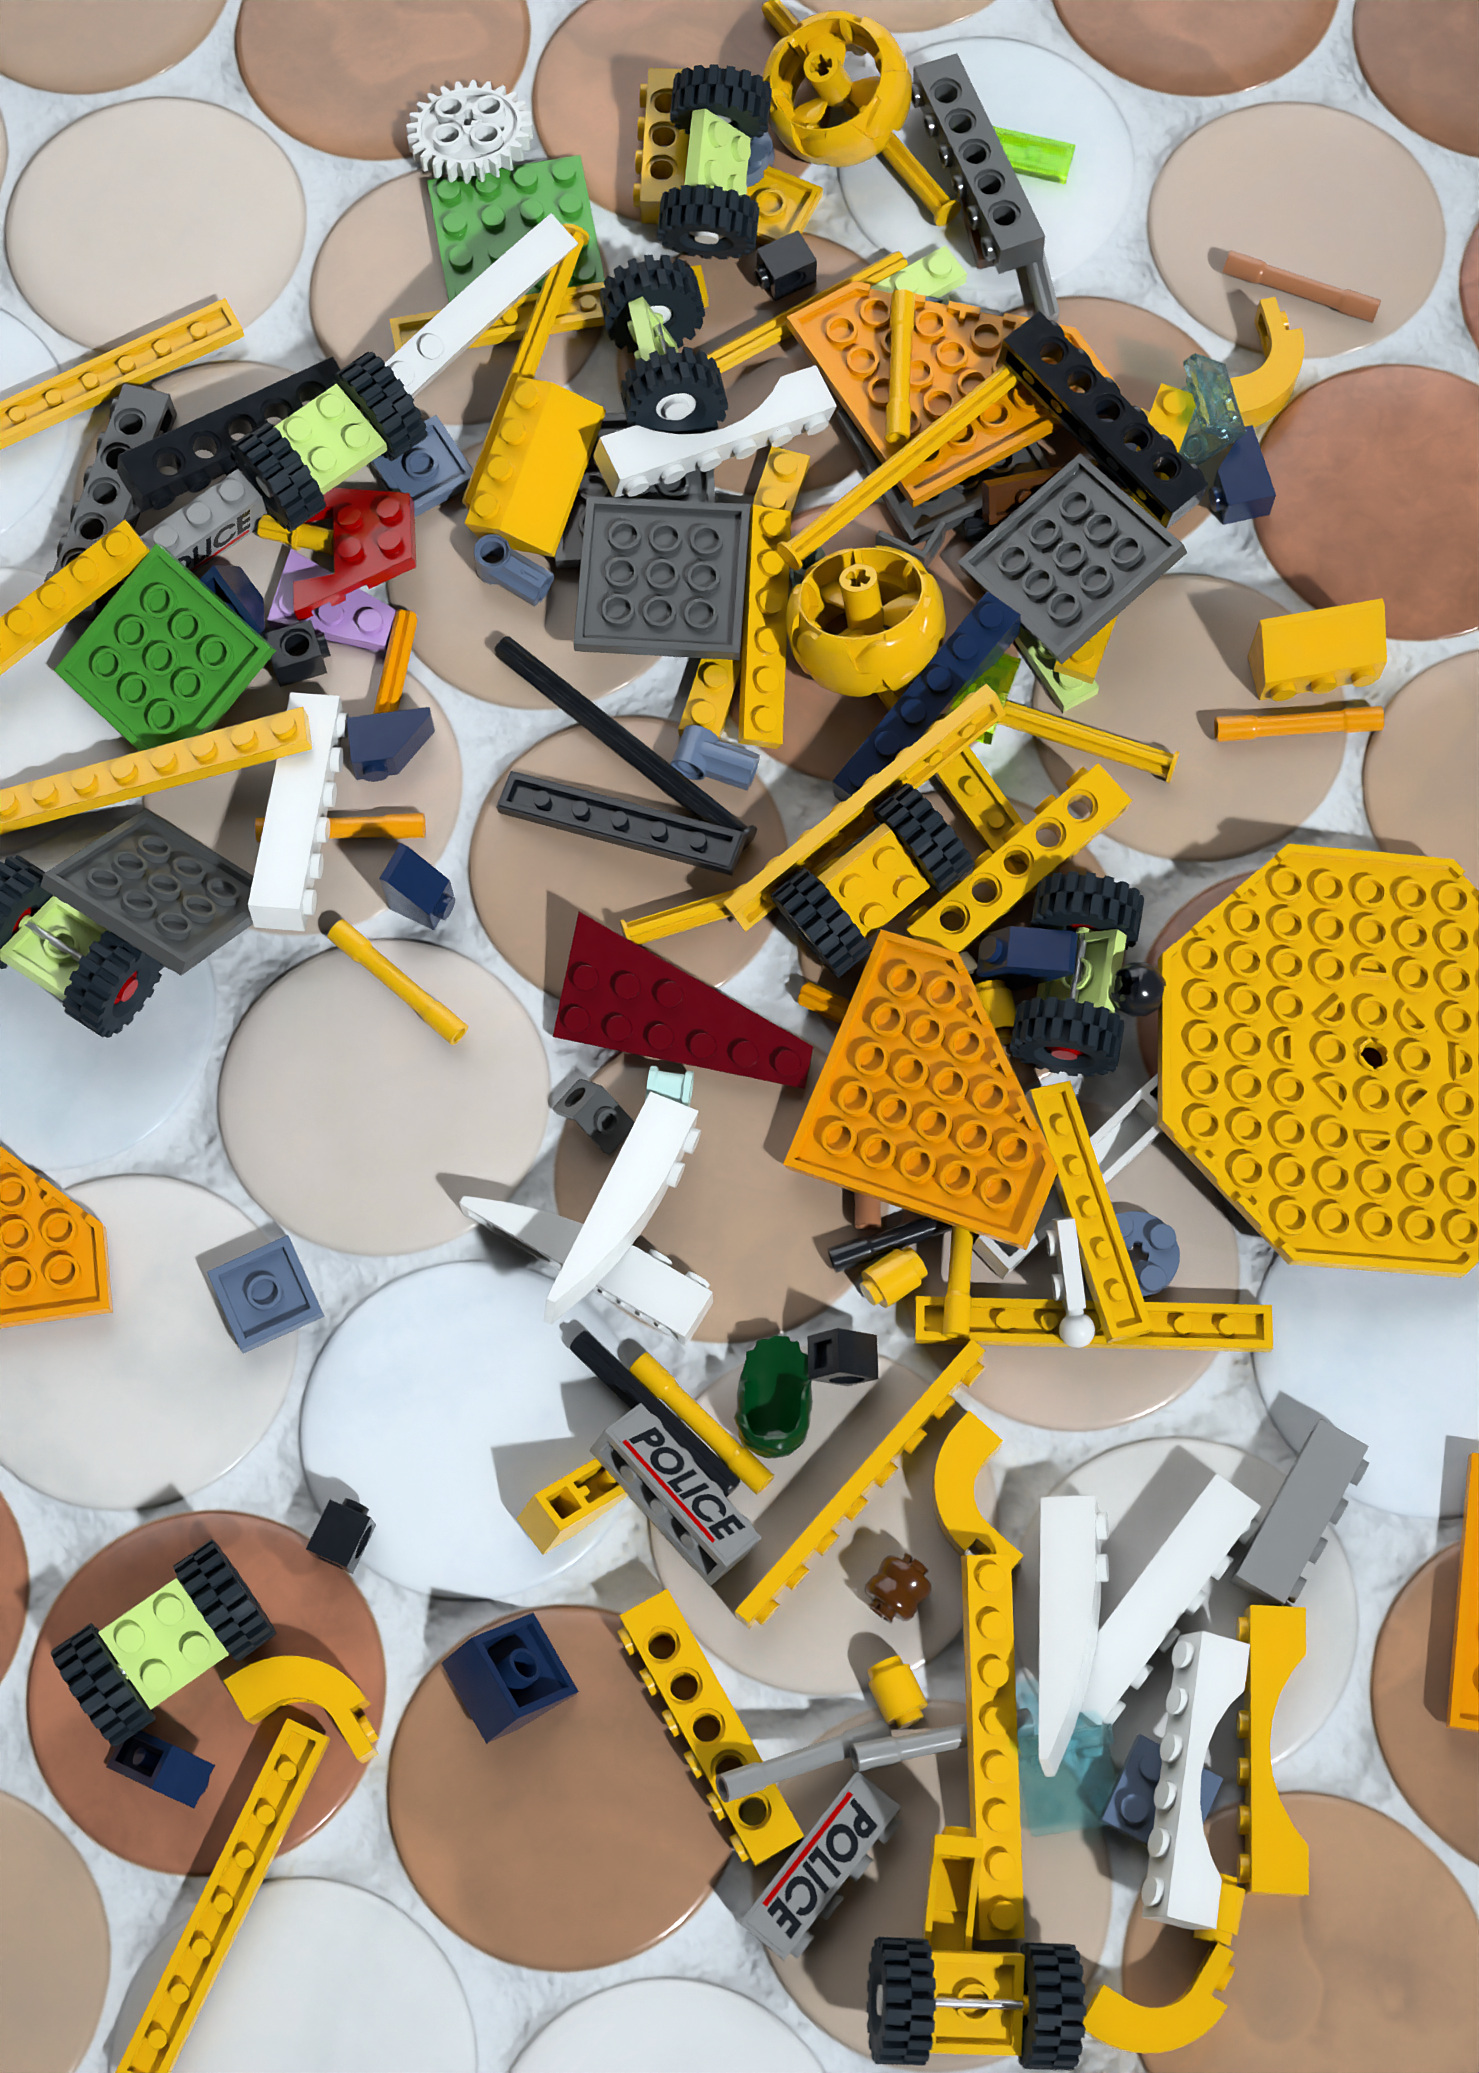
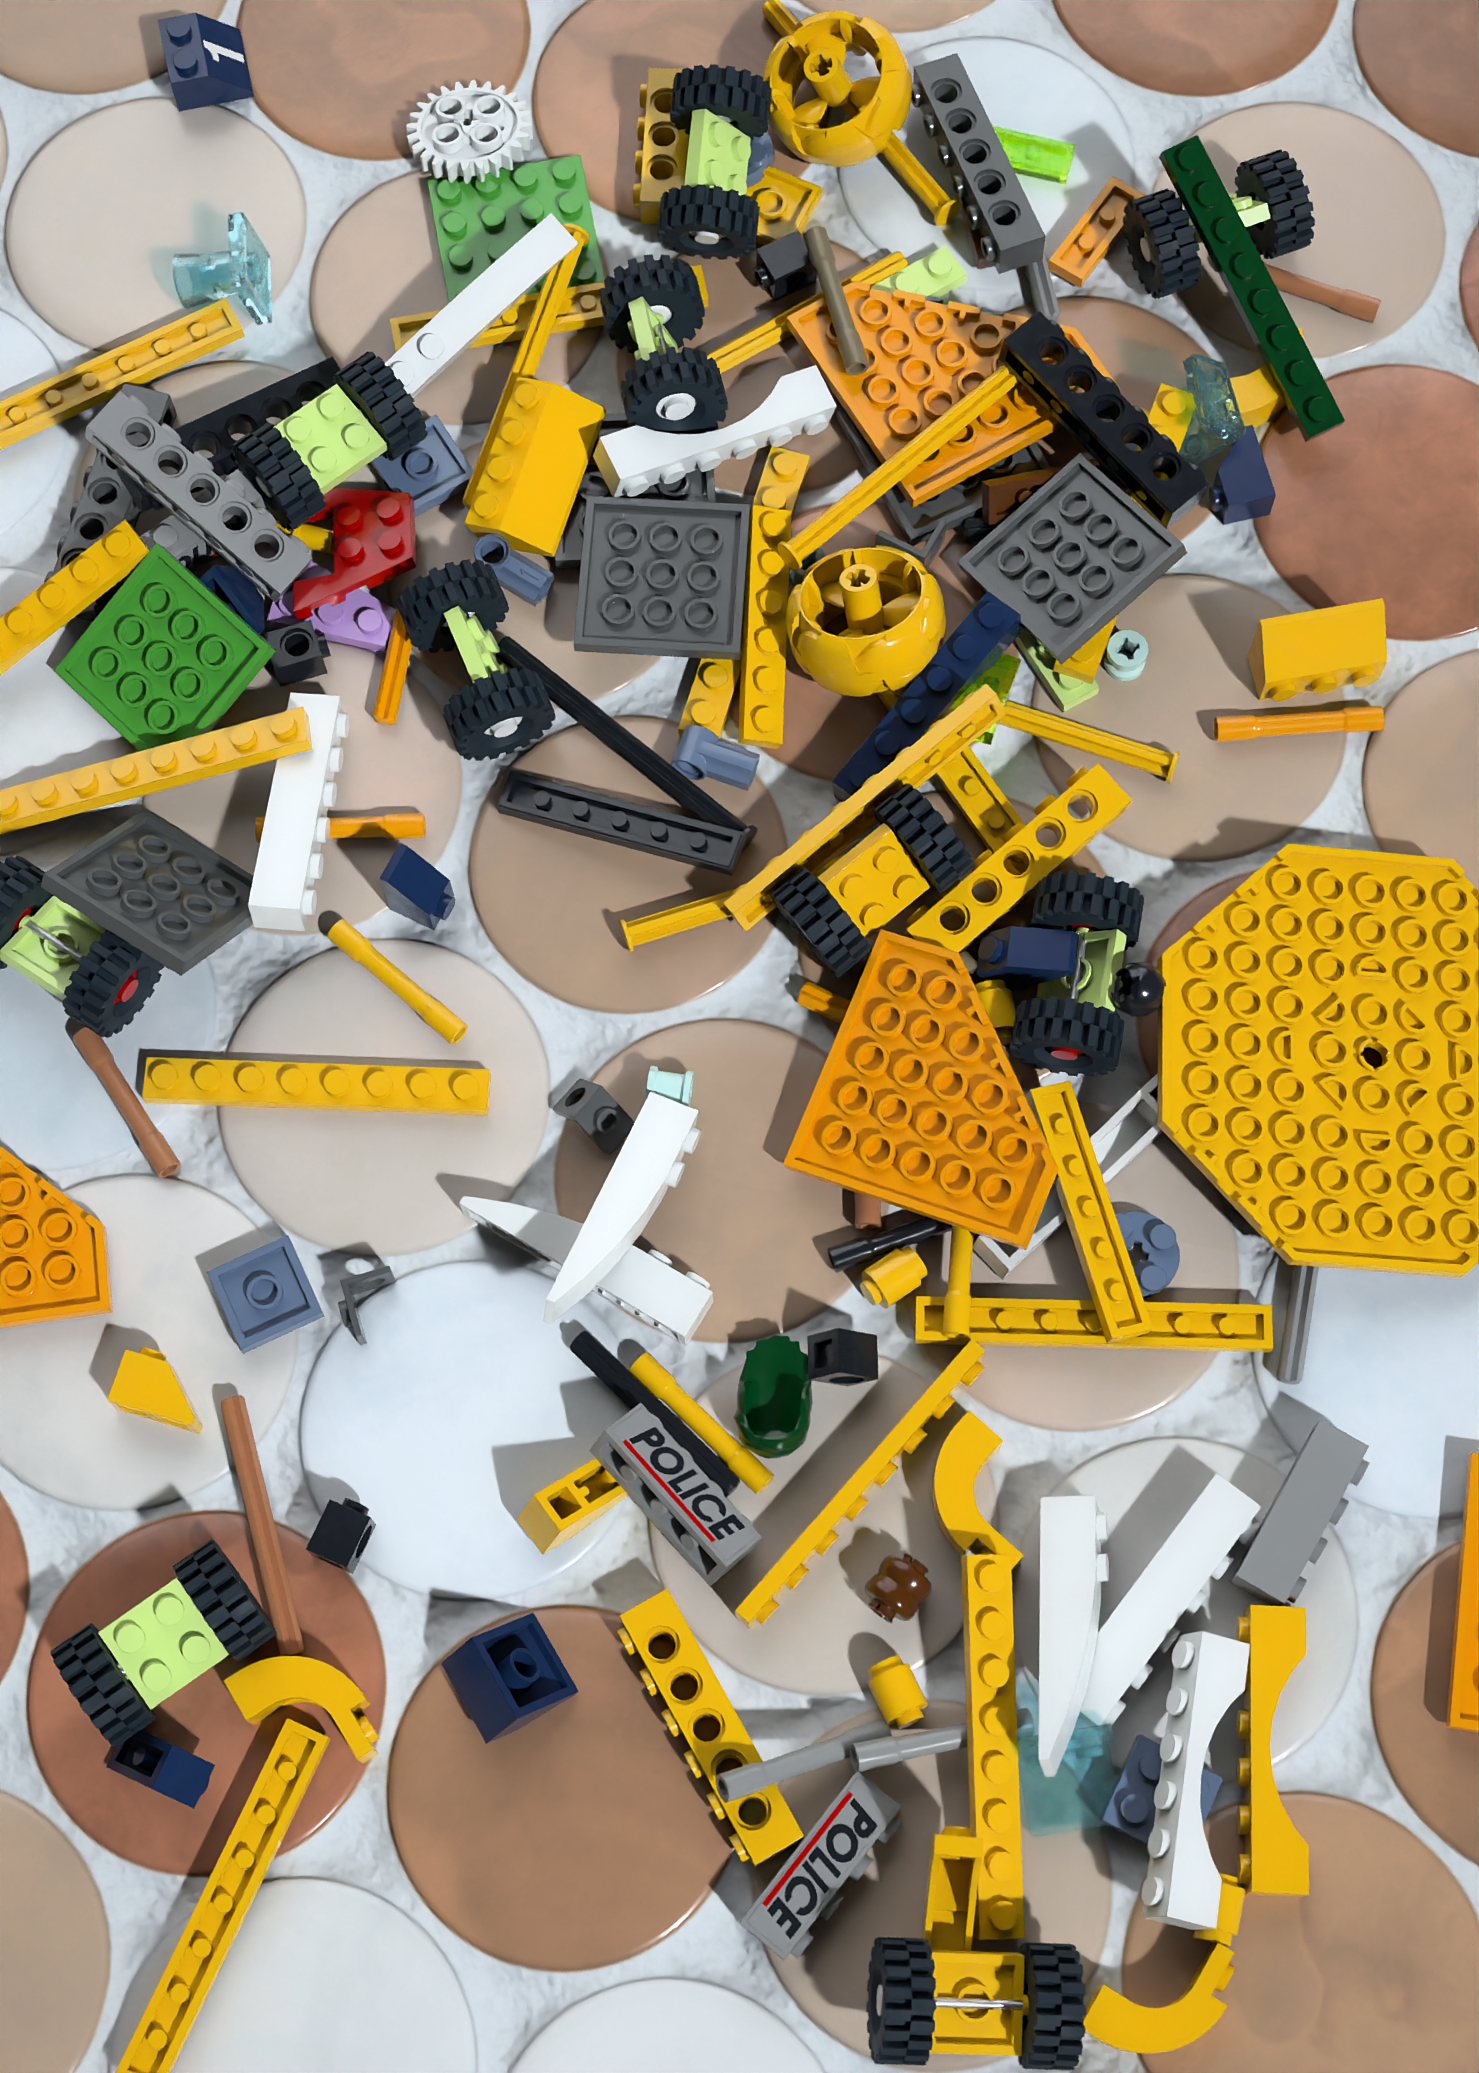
dark blue slope [347,707,435,782] -> none
dark red wing [553,912,814,1089] -> none
yellow piece [885,289,915,444] -> none
white plate [1046,1217,1095,1348] -> none
none -> nougat piece [72,1027,181,1178]
none -> light grey brick [85,390,312,603]
none -> yellow slope [107,1347,202,1434]
none -> yellow plate [142,1057,491,1116]
none -> dark blue slope [158,12,254,112]
none -> clear light blue plant [172,212,272,325]
none -> nougat axle [221,1395,304,1656]
none -> dark grey bracket [338,1266,396,1345]
none -> black plate [397,559,556,761]
none -> dark tan piece [803,226,869,375]
none -> light orange plate [1048,176,1146,288]
none -> light aqua wheel [1104,630,1148,681]
none -> black plate [1123,149,1315,299]
none -> dark green plate [1159,135,1345,442]
none -> light grey axle [1277,1265,1319,1385]

